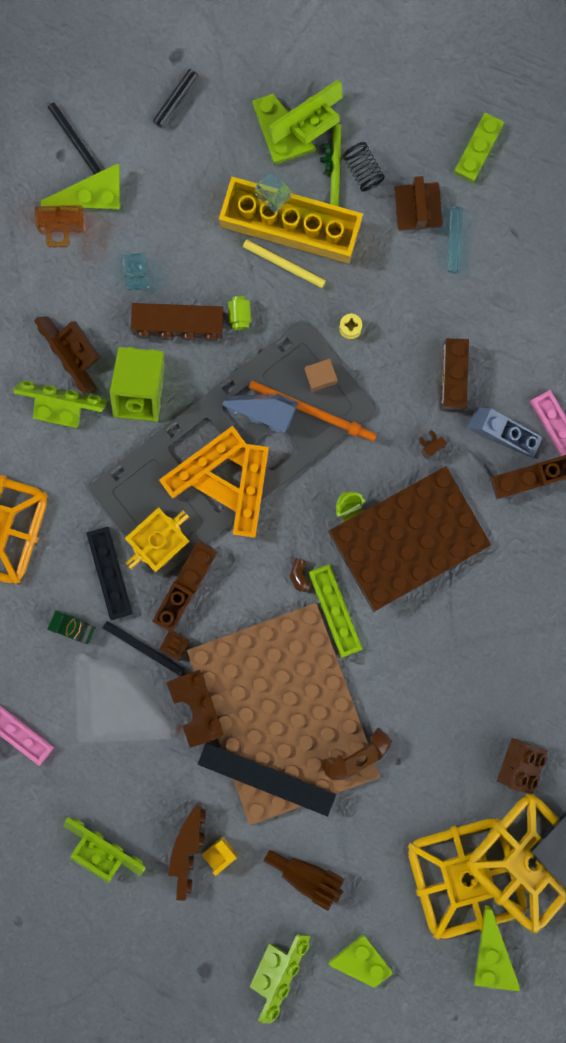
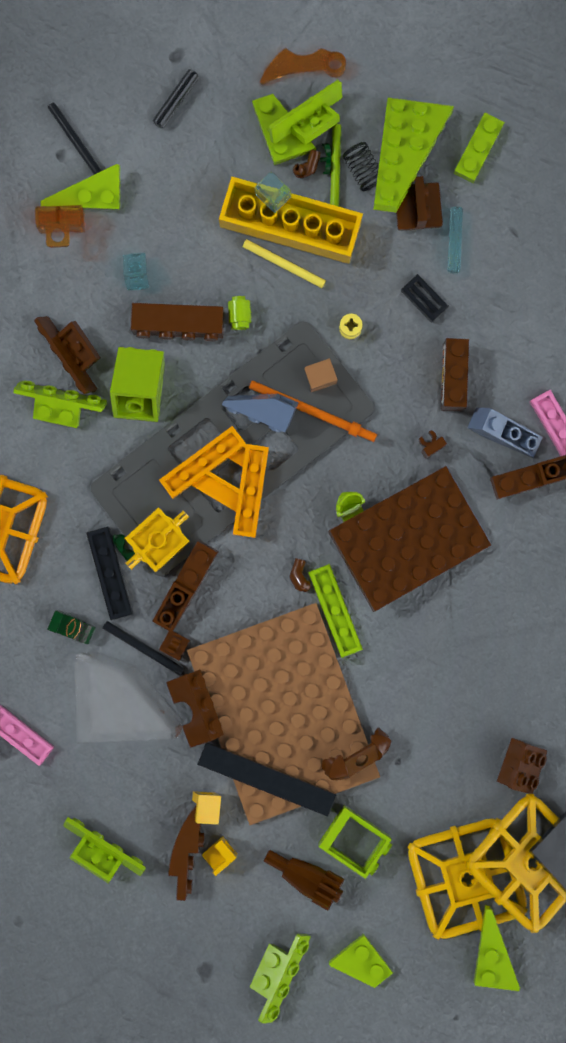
none -> dark green piece [113,534,135,561]
none -> yellow panel [192,791,221,824]
none -> clear orange piece [260,48,346,85]
none -> reddish brown arm [293,150,321,179]
none -> lime window [318,805,392,879]
none -> lime wing [373,98,454,213]
none -> black tile [401,274,449,323]

